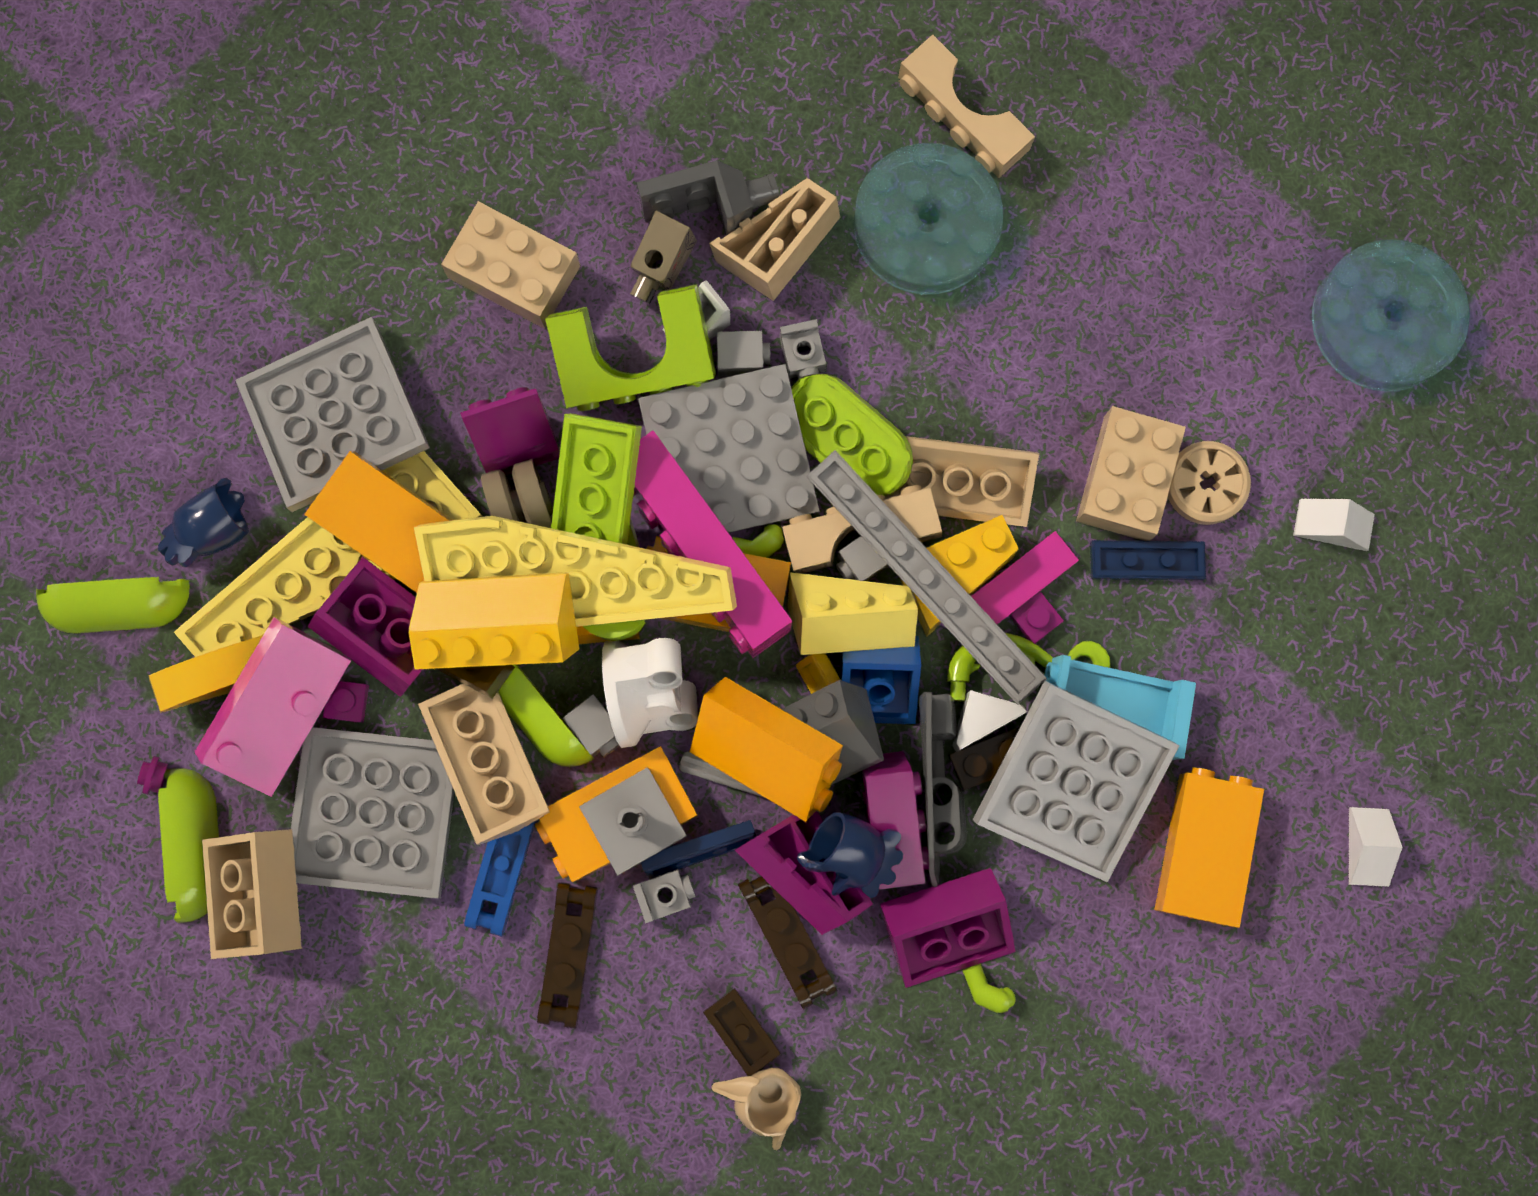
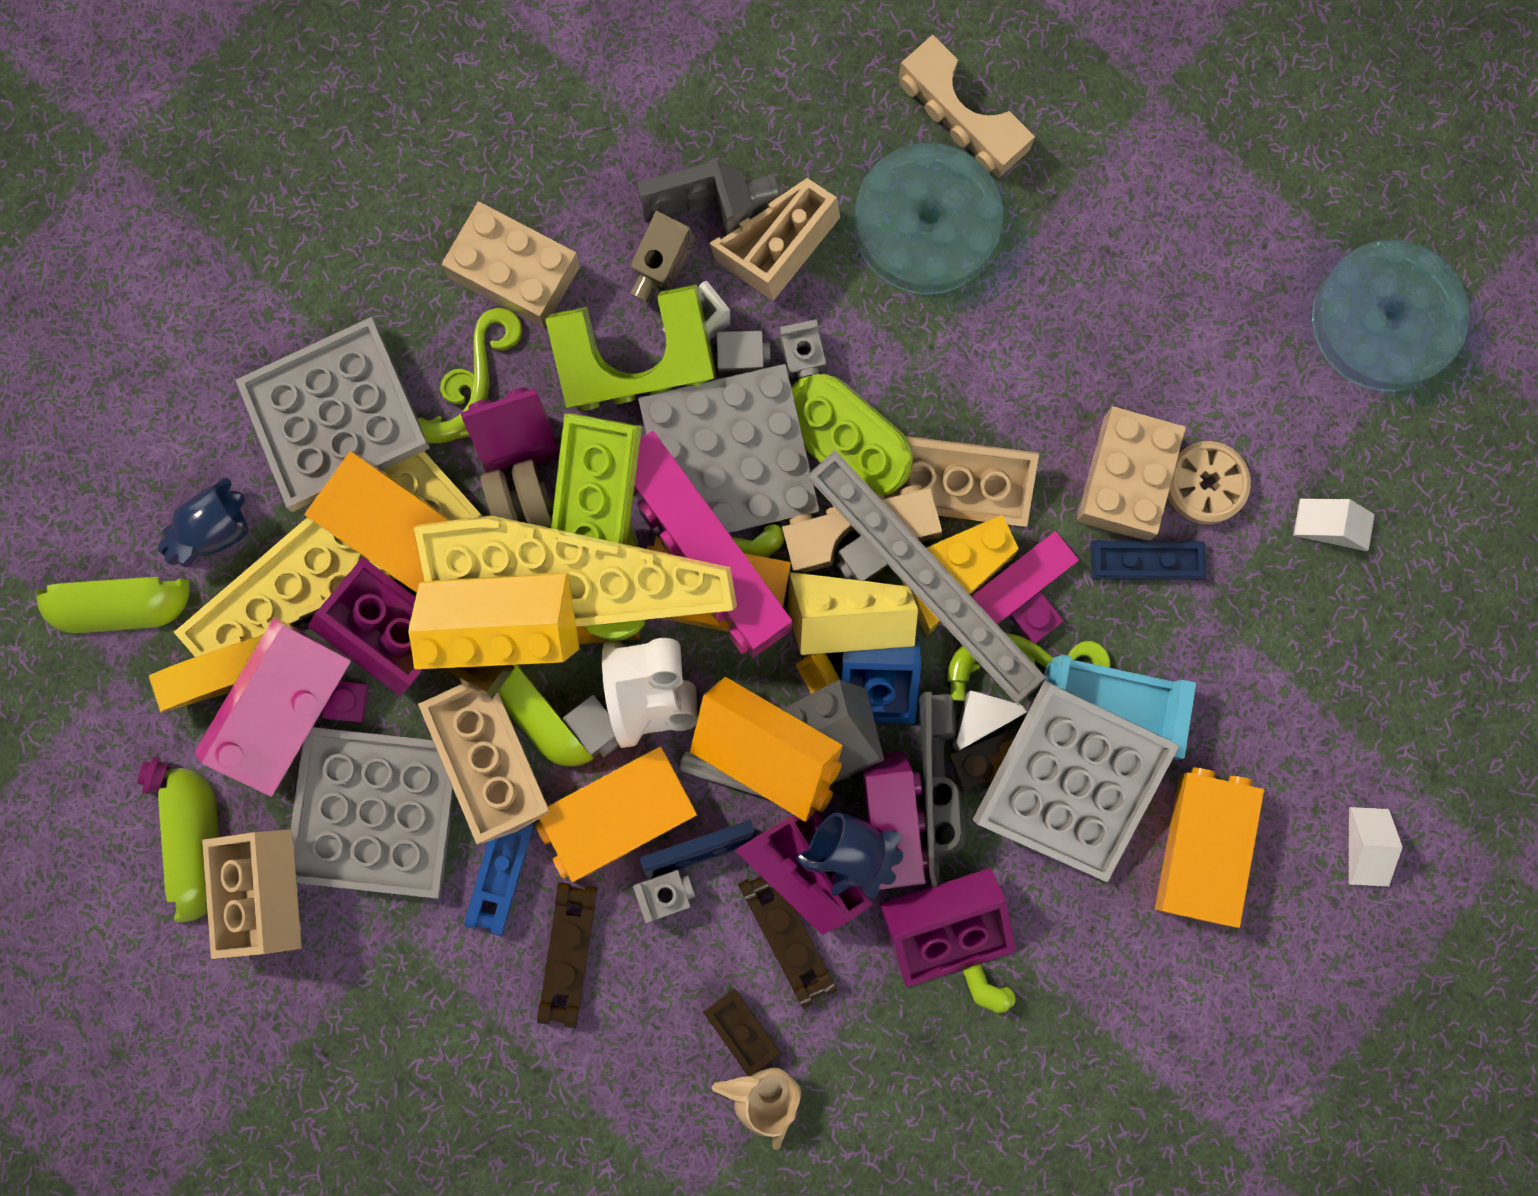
light grey tile [579,767,687,876] -> none
none -> lime plant [418,308,523,444]

